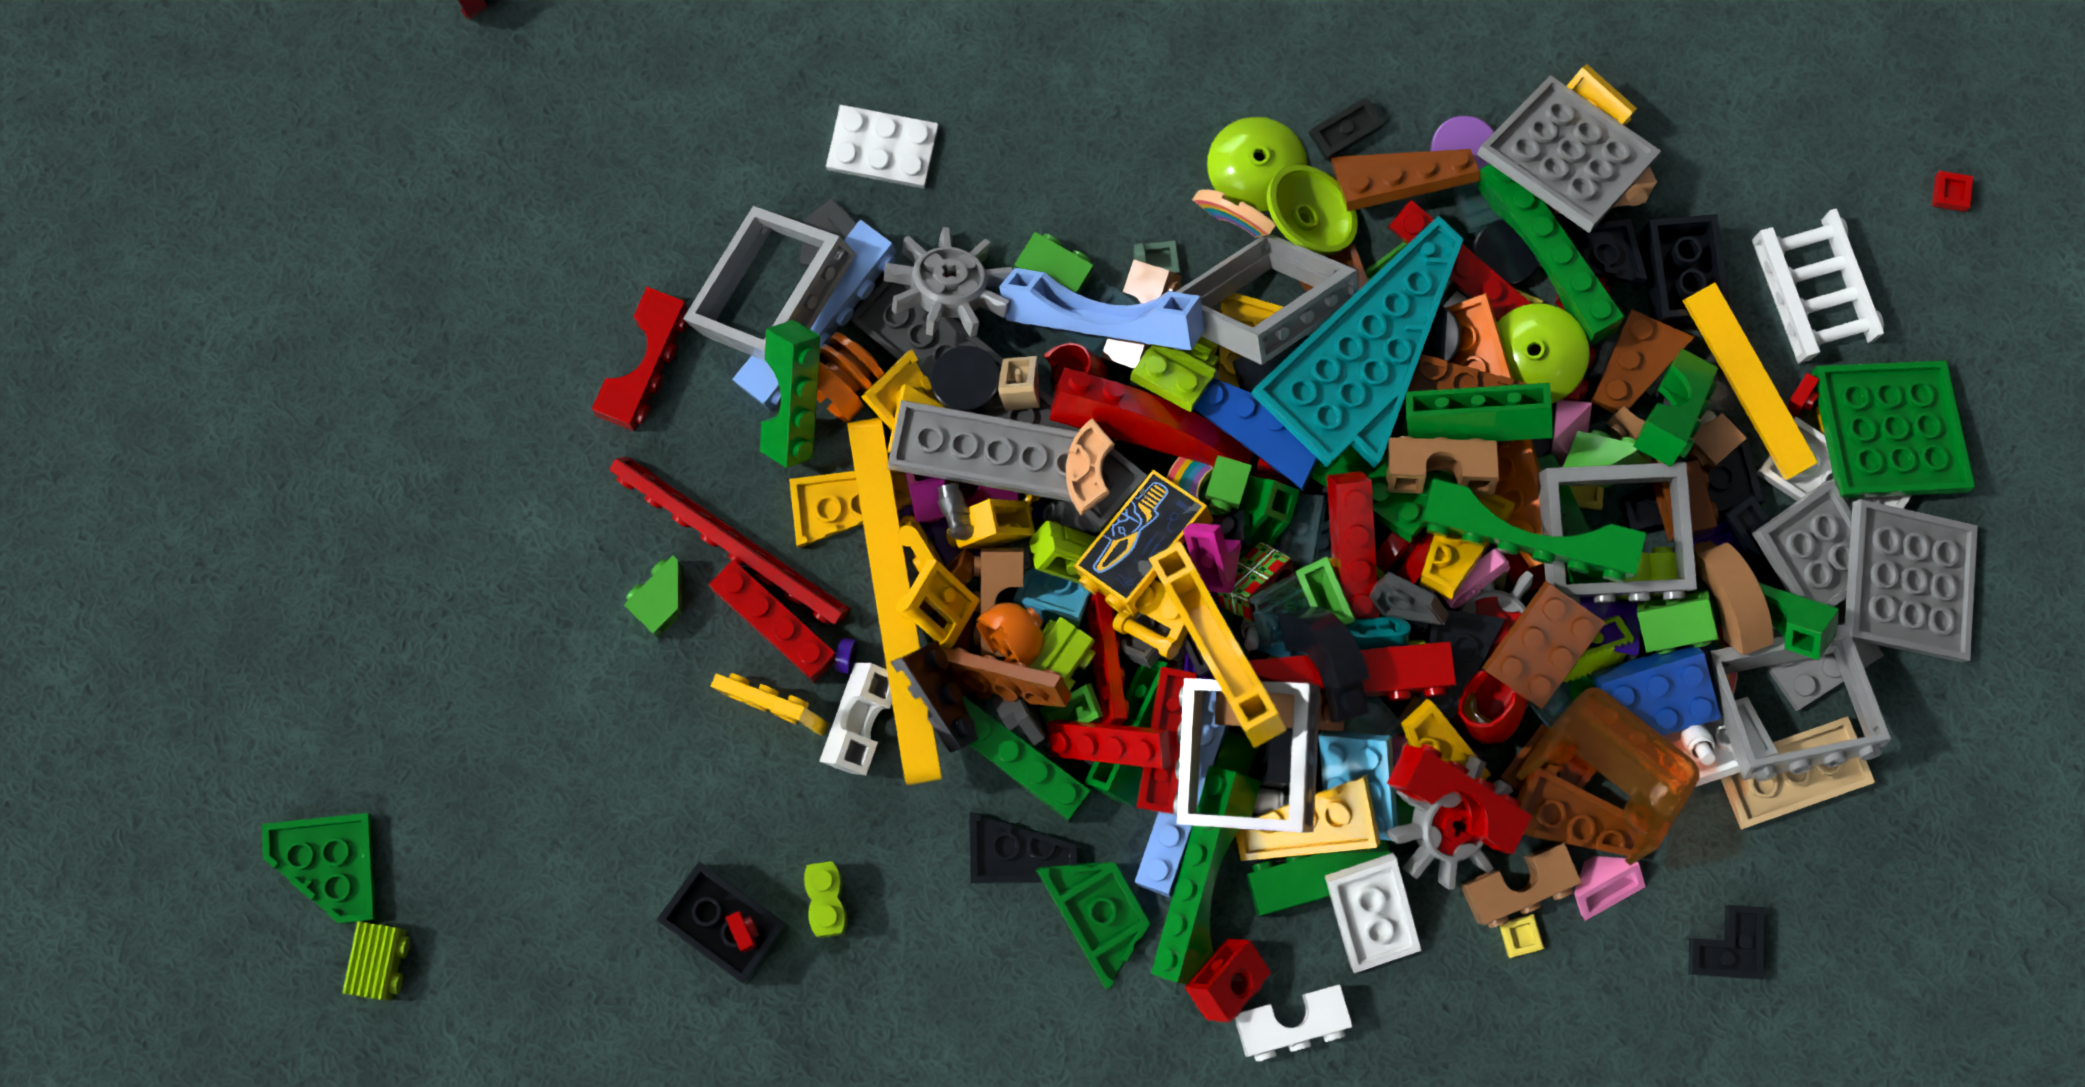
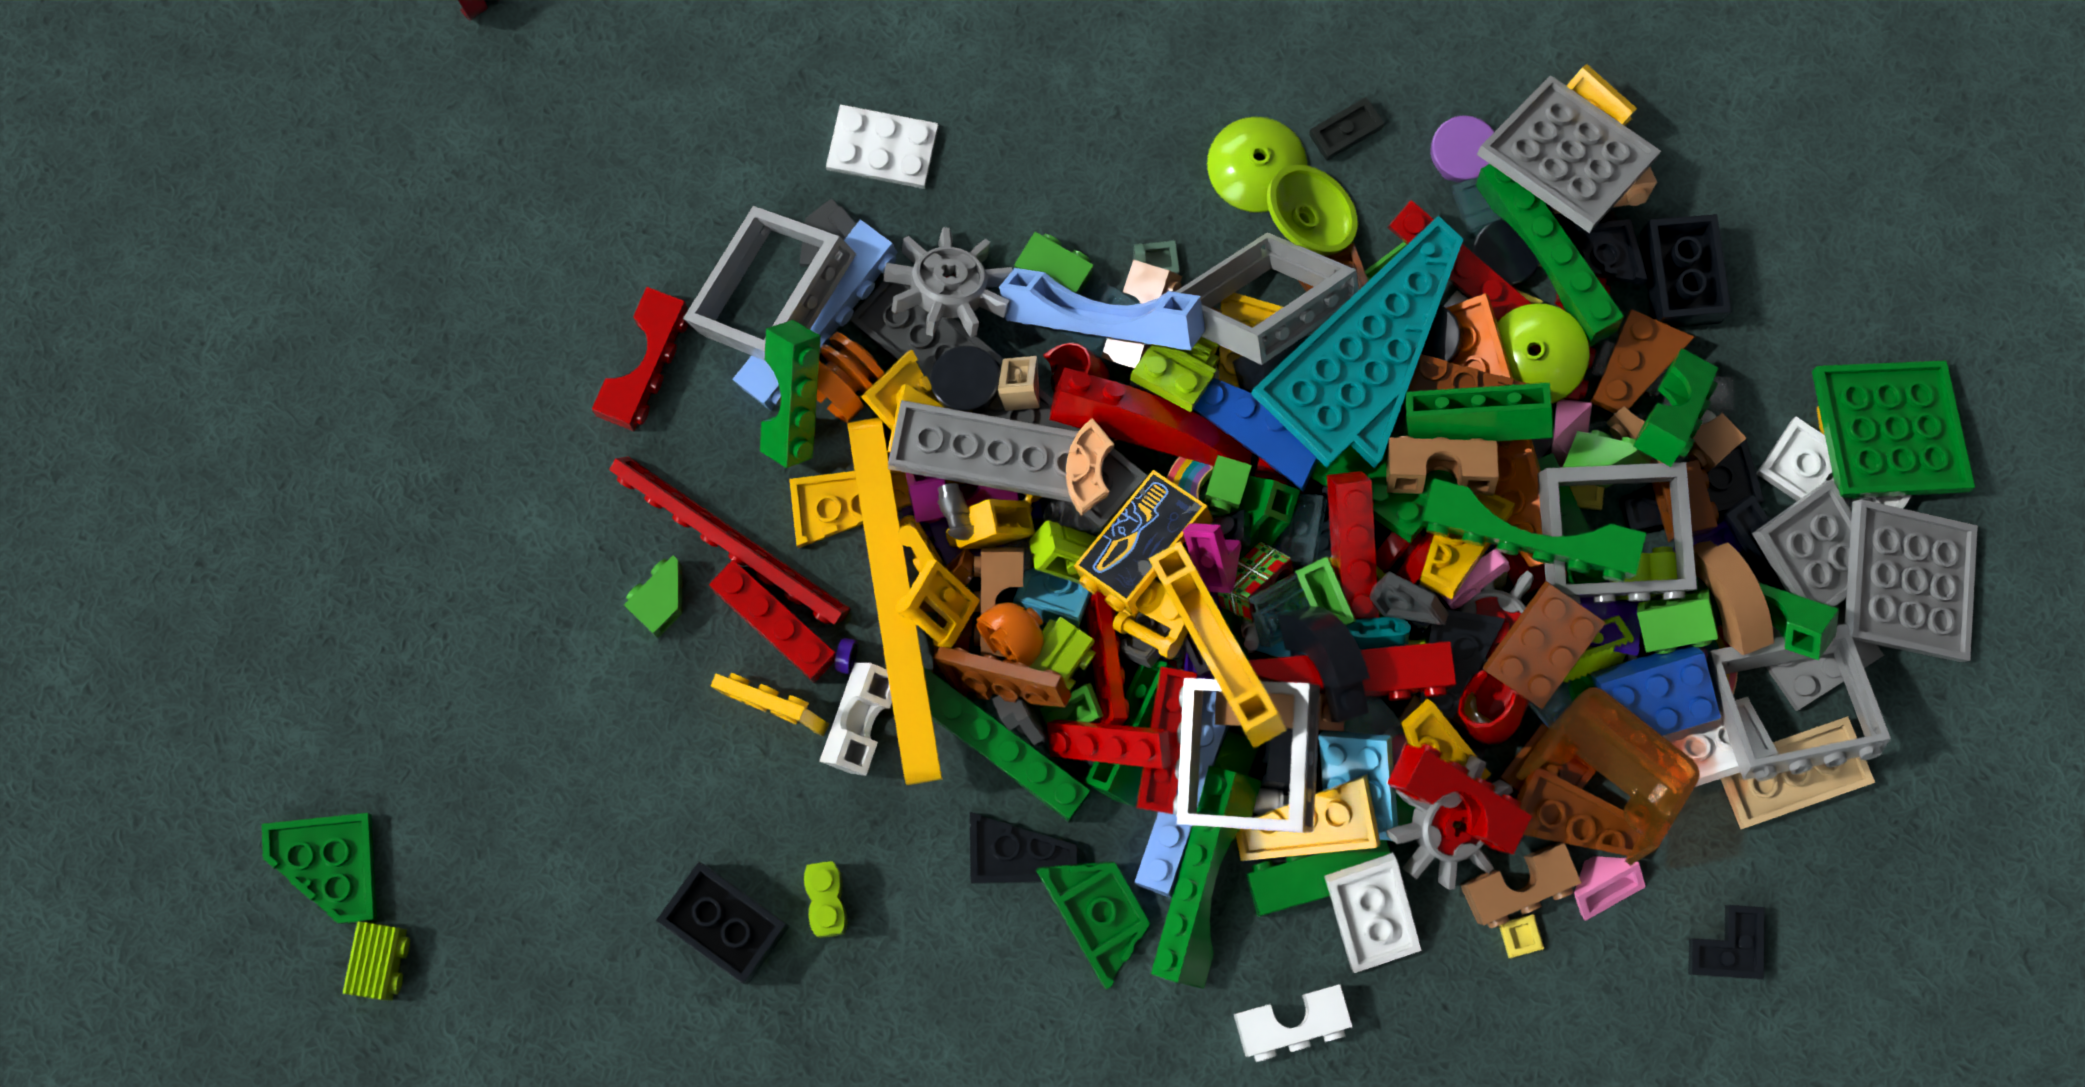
red plate [725,911,759,952] -> none
black wing [890,640,979,753] -> none
red brick [1184,939,1271,1022] -> none
tile [1192,189,1276,238] -> none
dark orange wing [1331,149,1480,212] -> none
white cylinder [1681,725,1715,765] -> none
yellow tile [1682,283,1818,480] -> none
white fence [1752,208,1884,364] -> none
red plate [1787,373,1819,418] -> none
red plate [1932,171,1973,212] -> none

